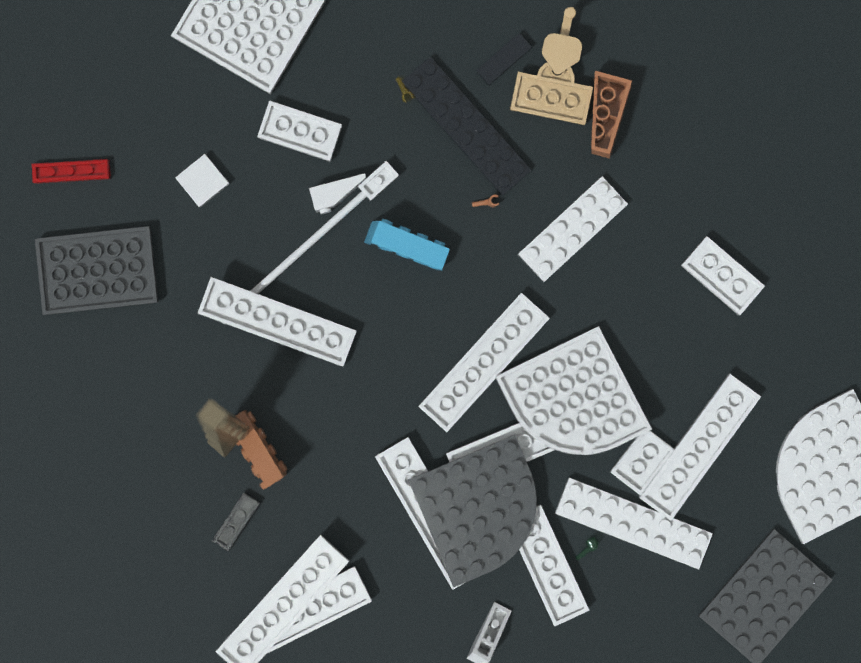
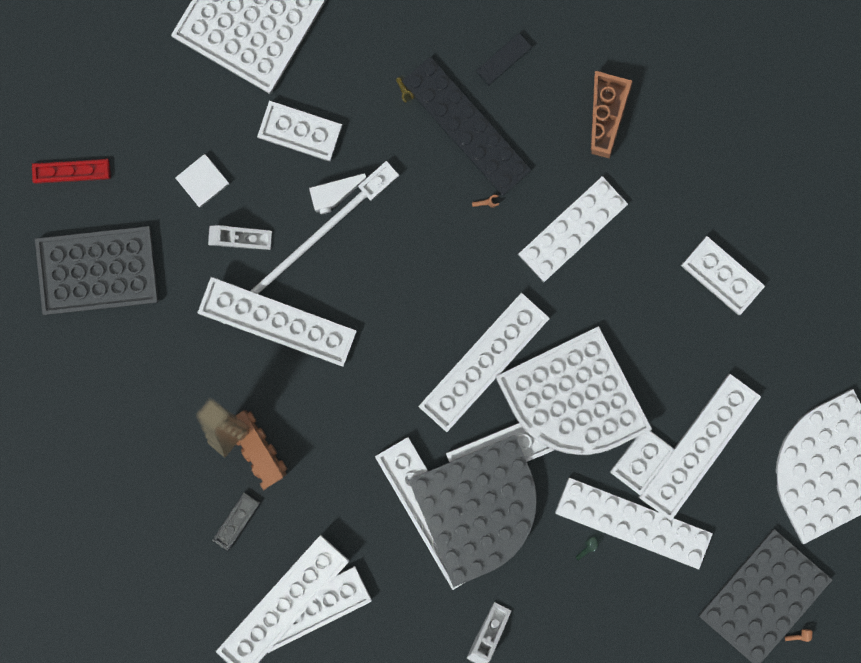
medium azure wedge [364,219,450,270] -> none
tan plate [510,7,593,125] -> none
white plate [519,505,589,627] -> none
none -> white slope [208,225,272,250]
none -> nougat hand [785,629,813,642]

